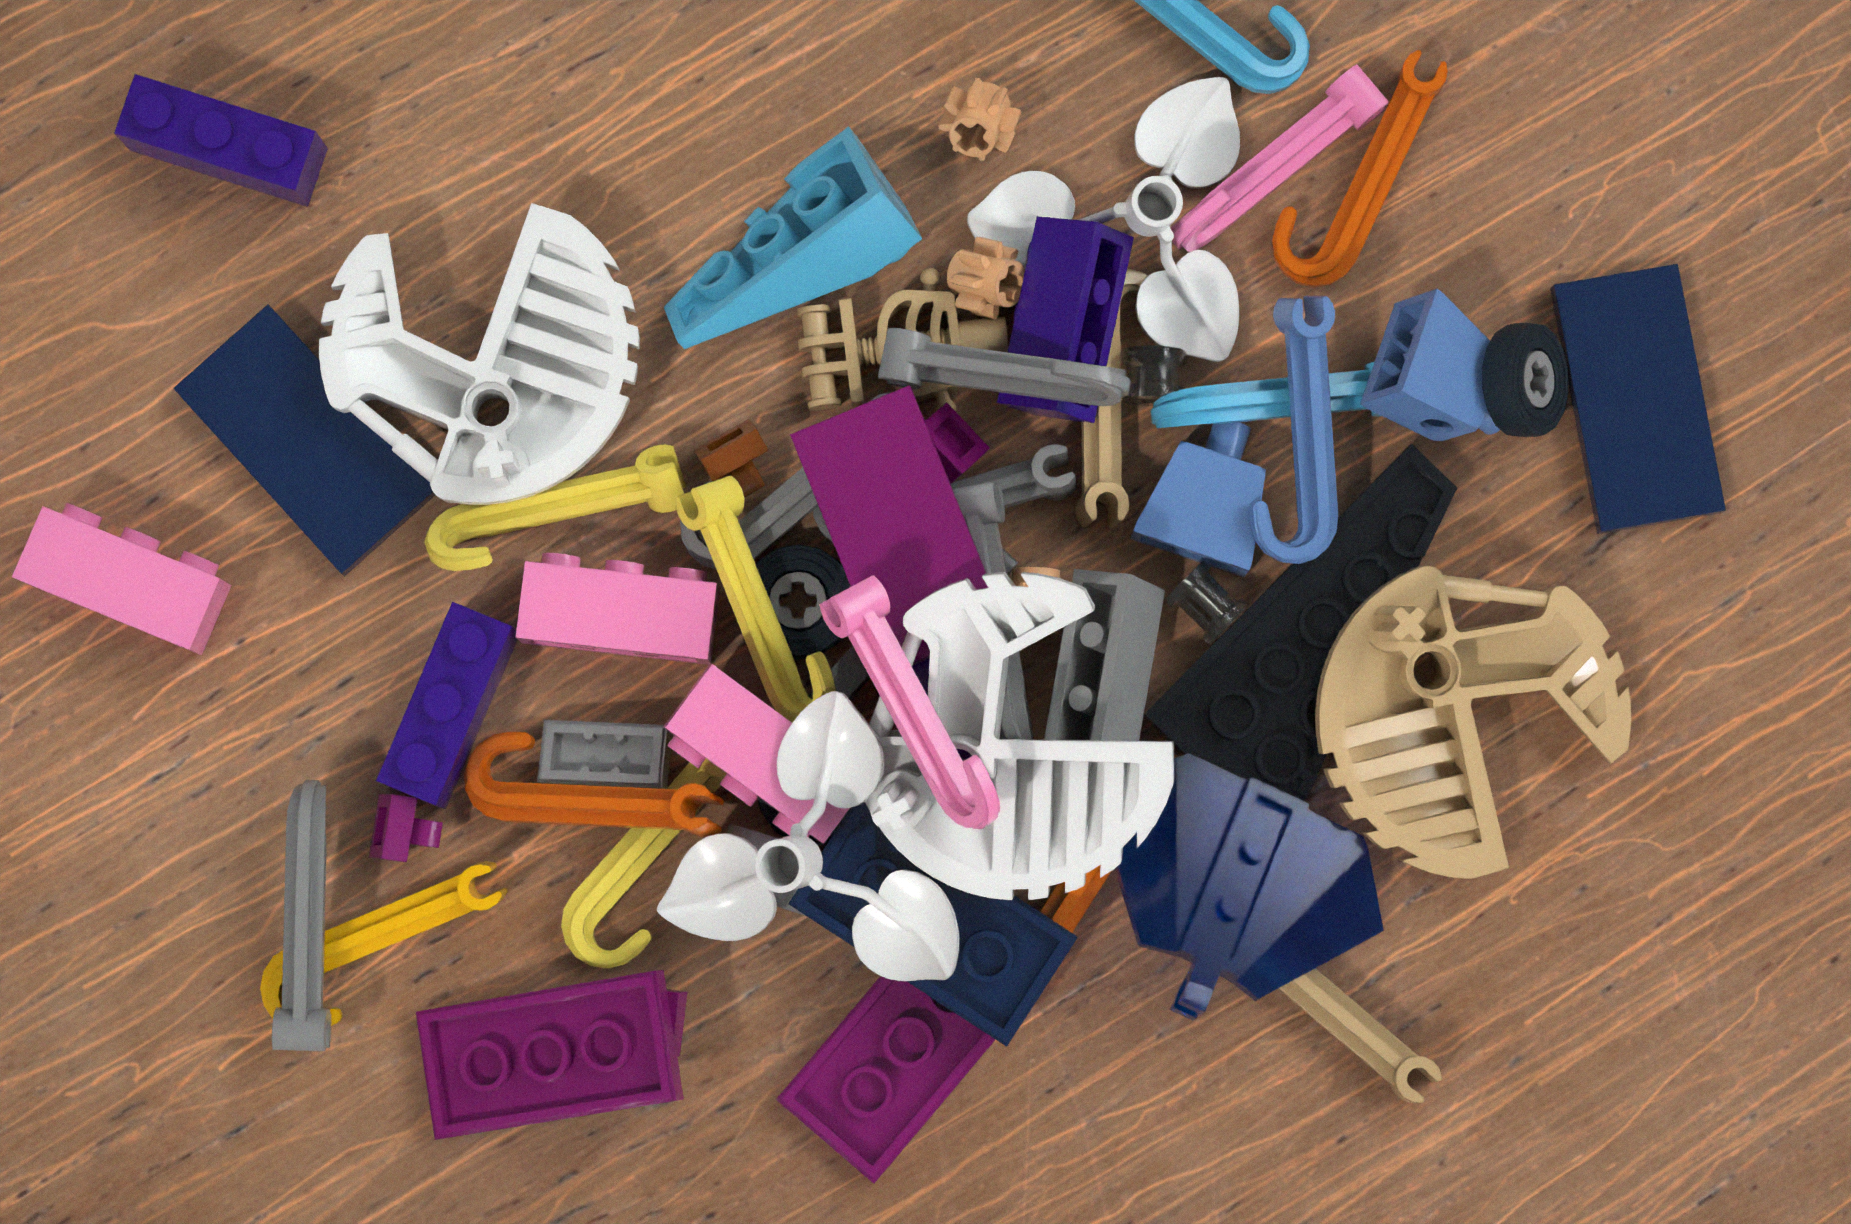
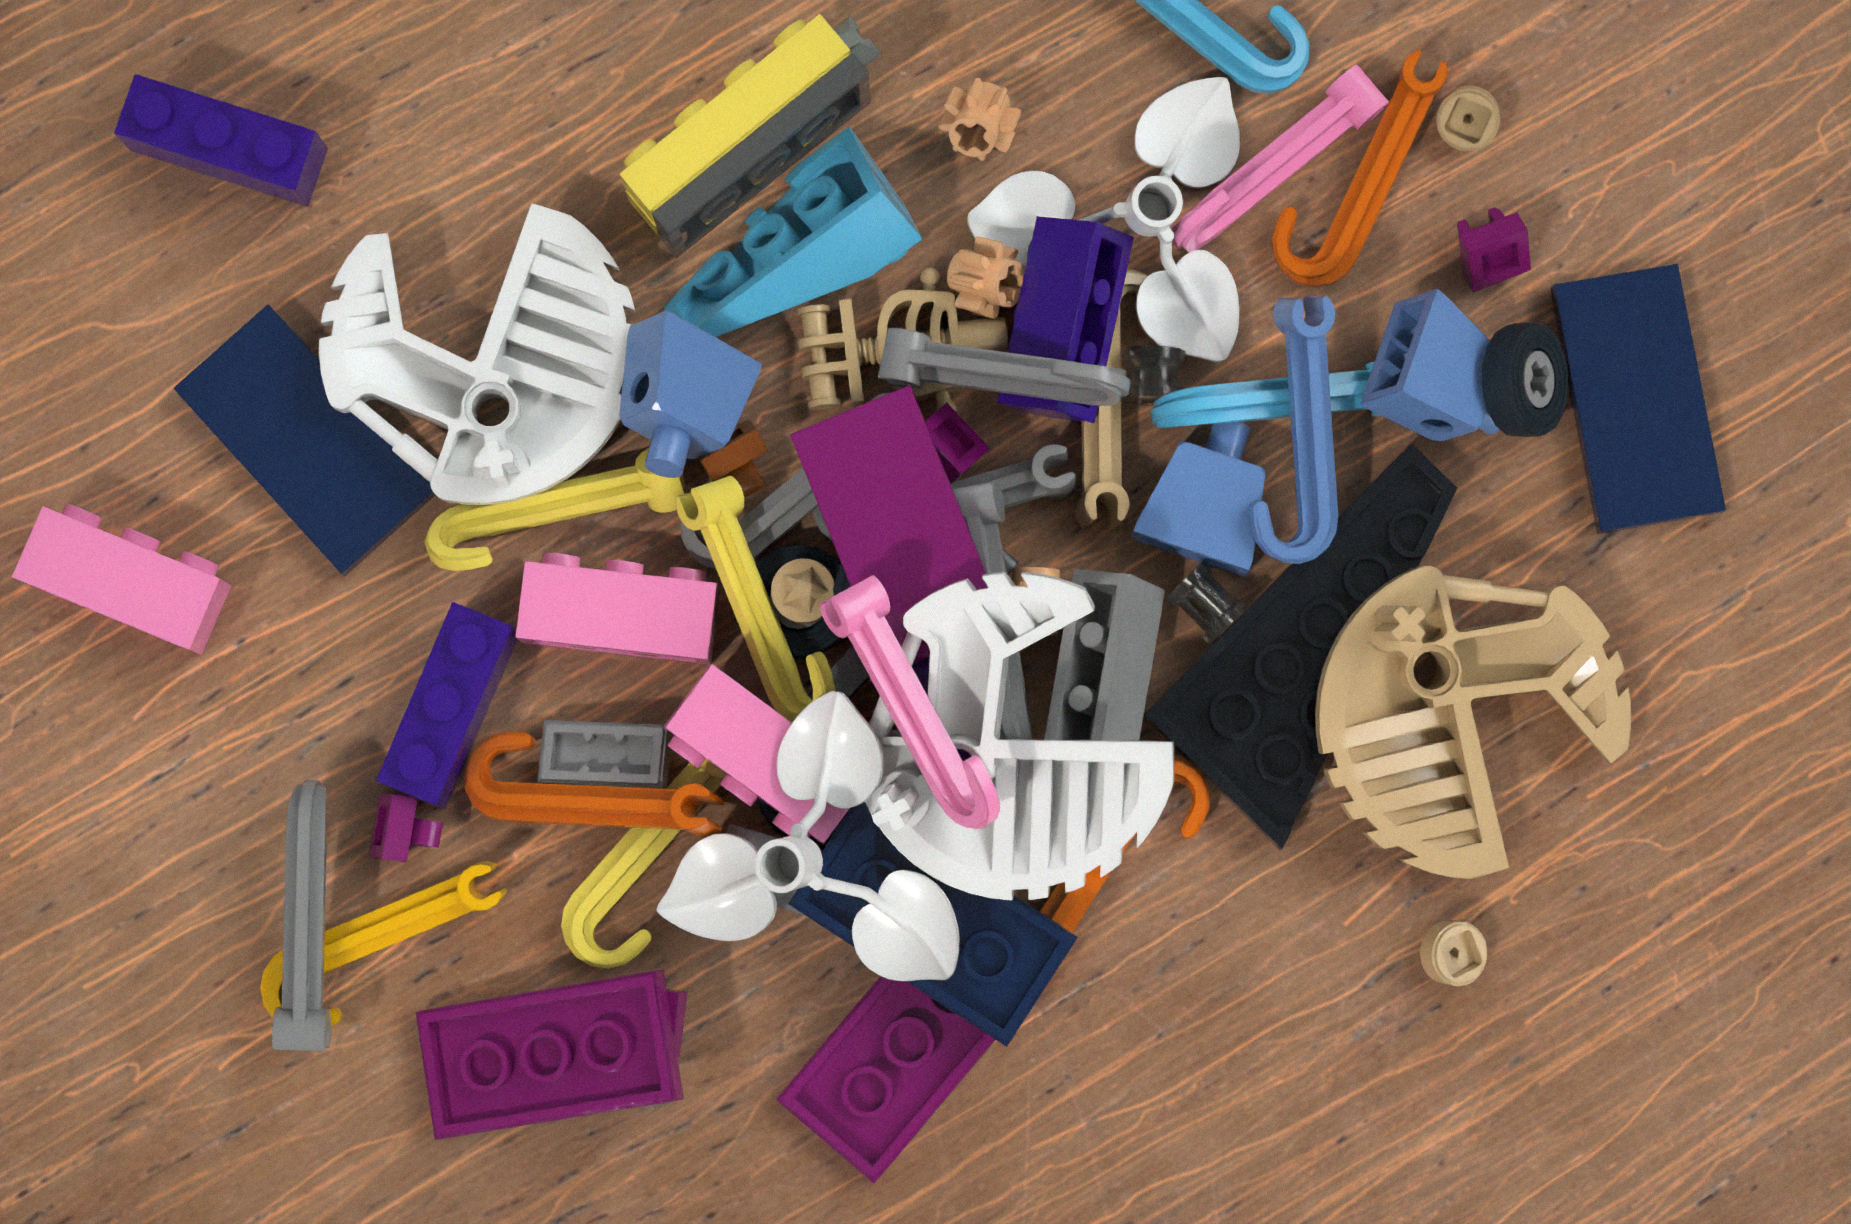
clear blue panel [1115,753,1384,1021] -> none
tan piece [1231,882,1442,1103] -> none
none -> piece [619,14,882,259]
none -> medium blue torso [619,310,762,478]
none -> tan tile [771,559,834,625]
none -> tan tile [1420,920,1487,986]
none -> tan tile [1436,86,1500,151]
none -> magenta tile [1457,207,1531,293]

